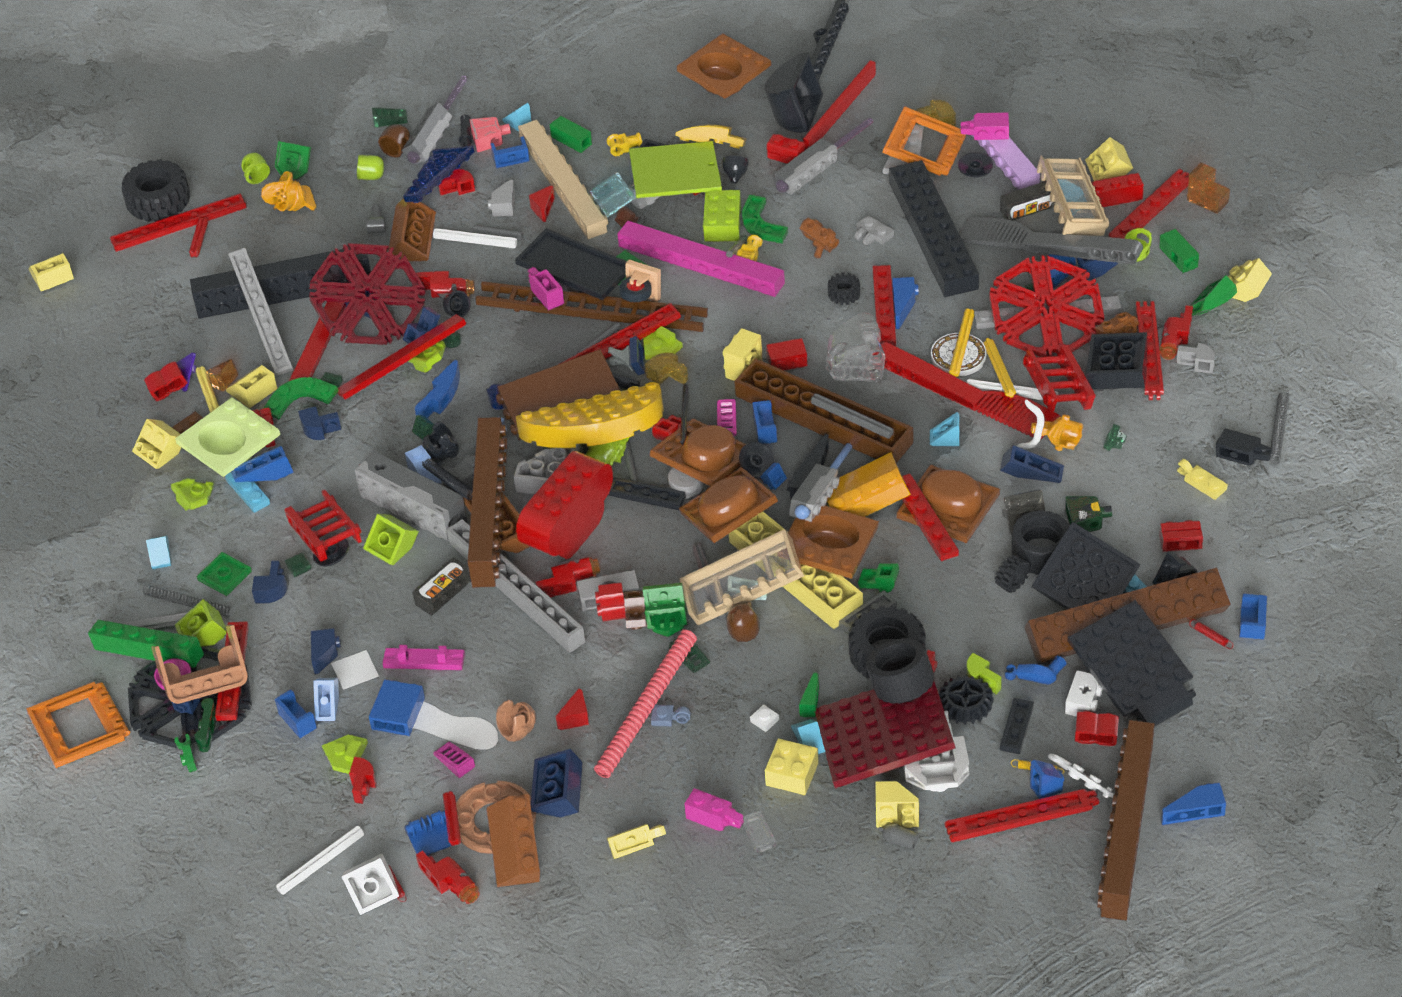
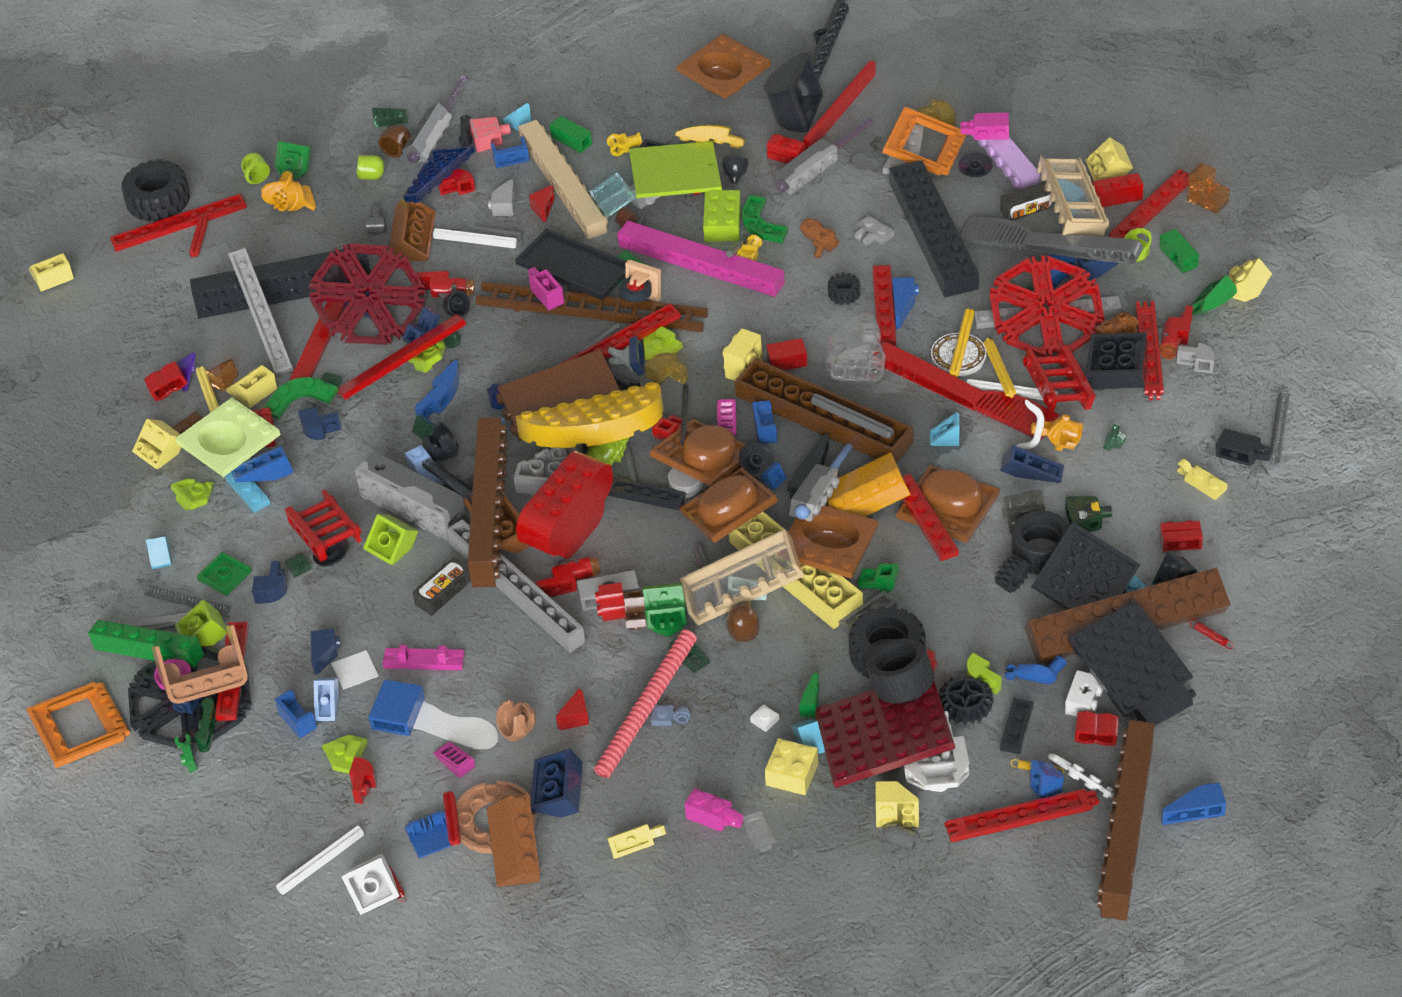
red plate [416,850,480,904] -> none
blue panel [1240,594,1267,639] -> none

